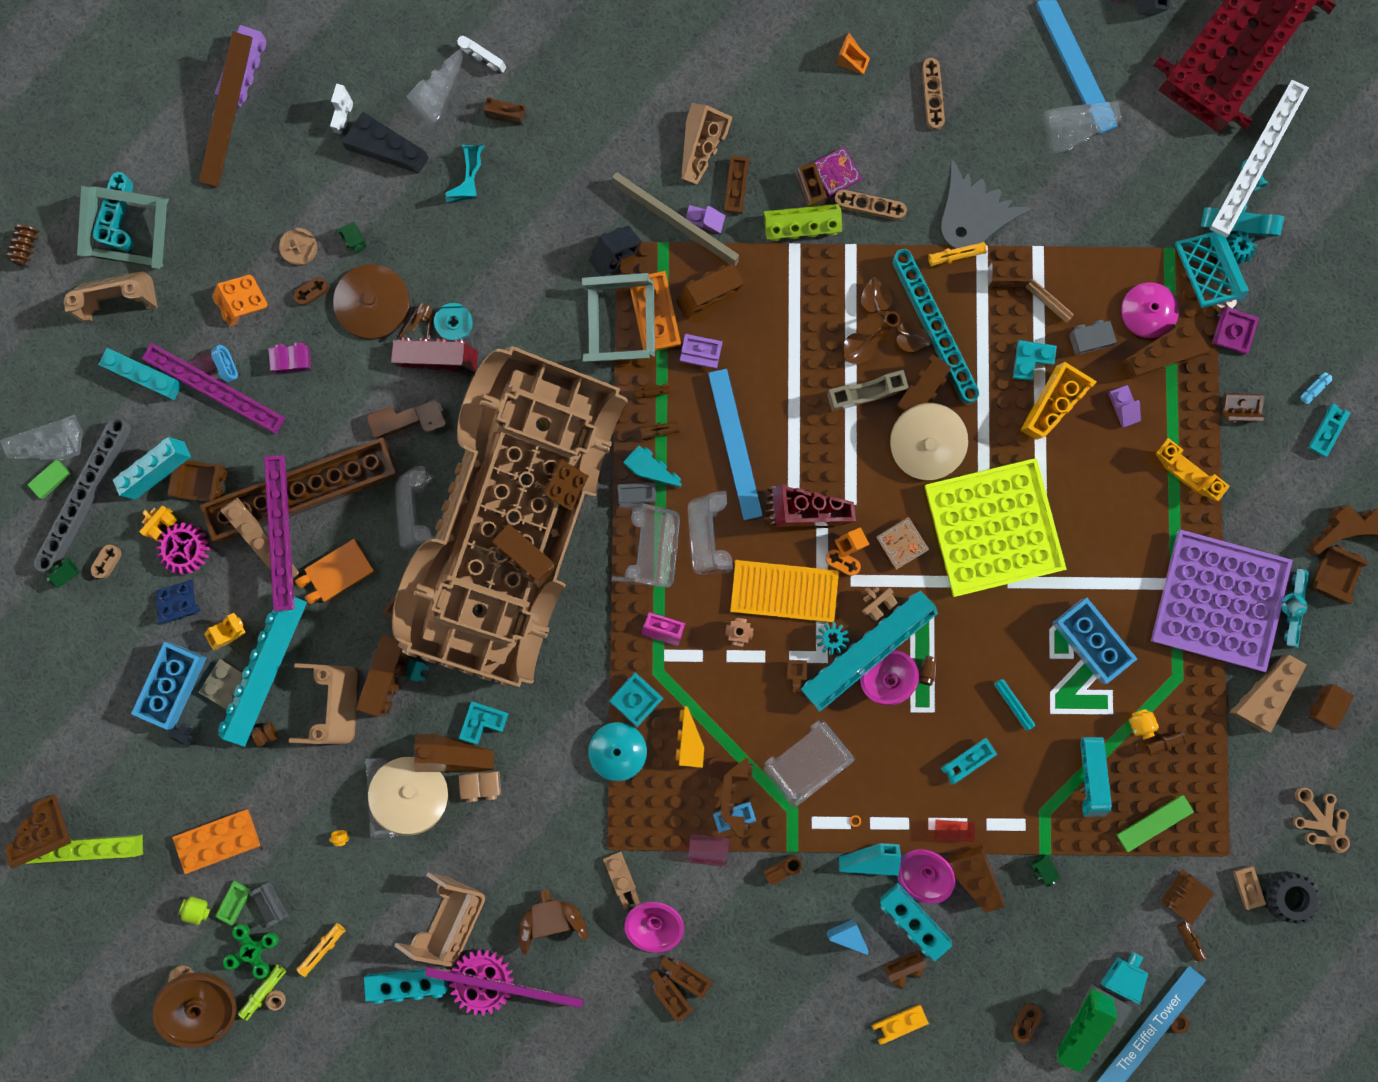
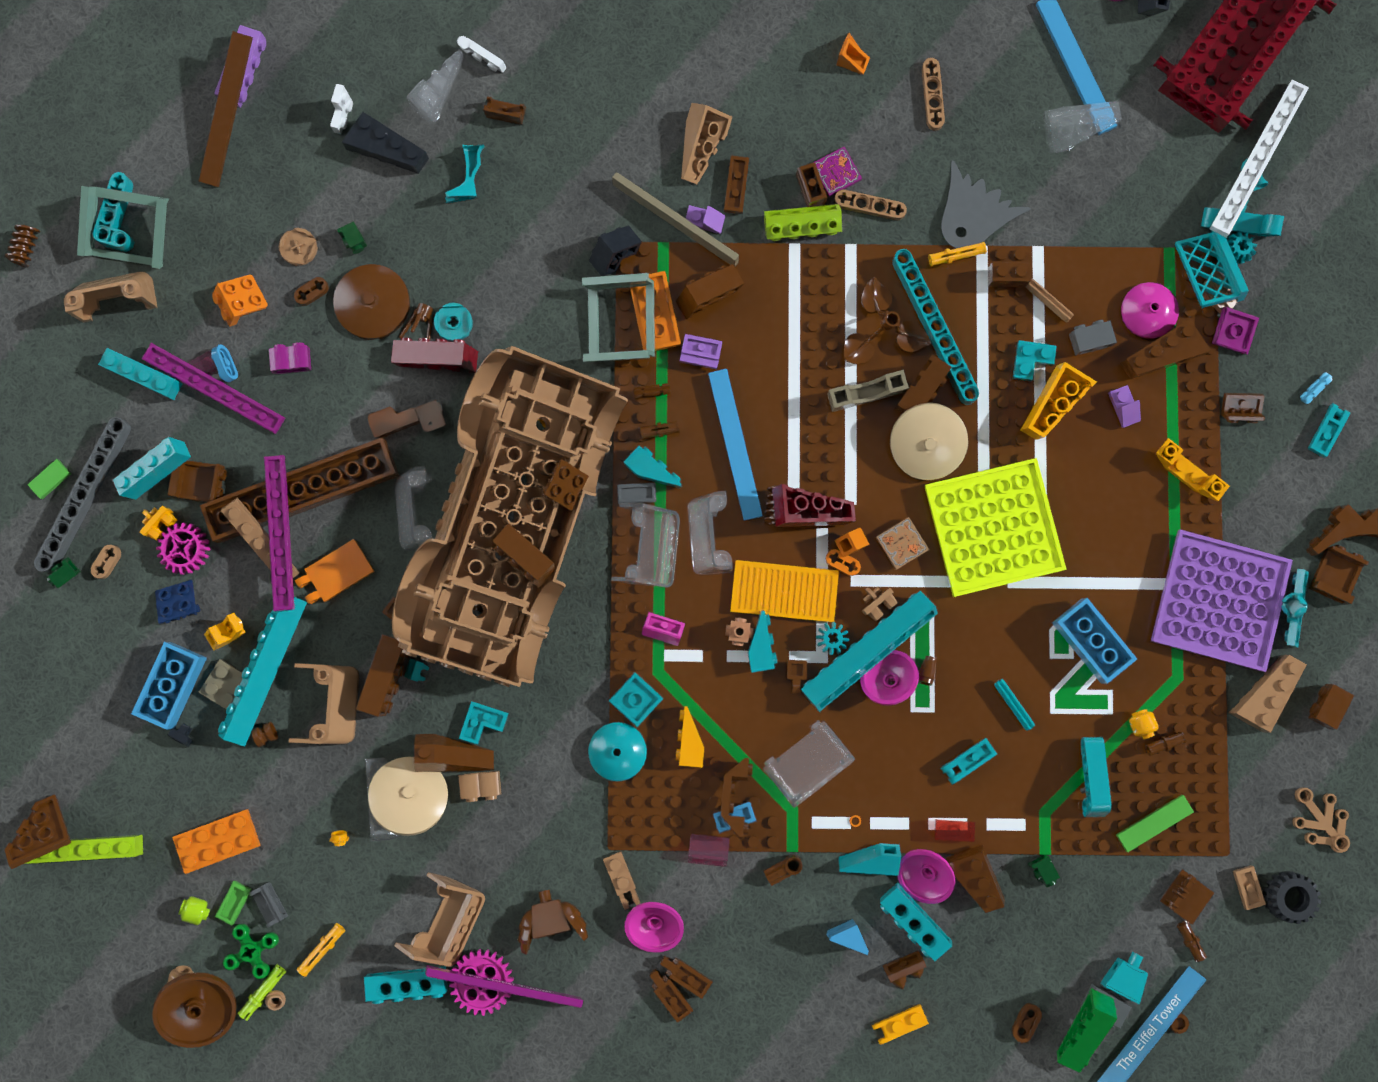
clear wedge [0,414,83,461] -> none
none -> teal slope [747,610,777,673]

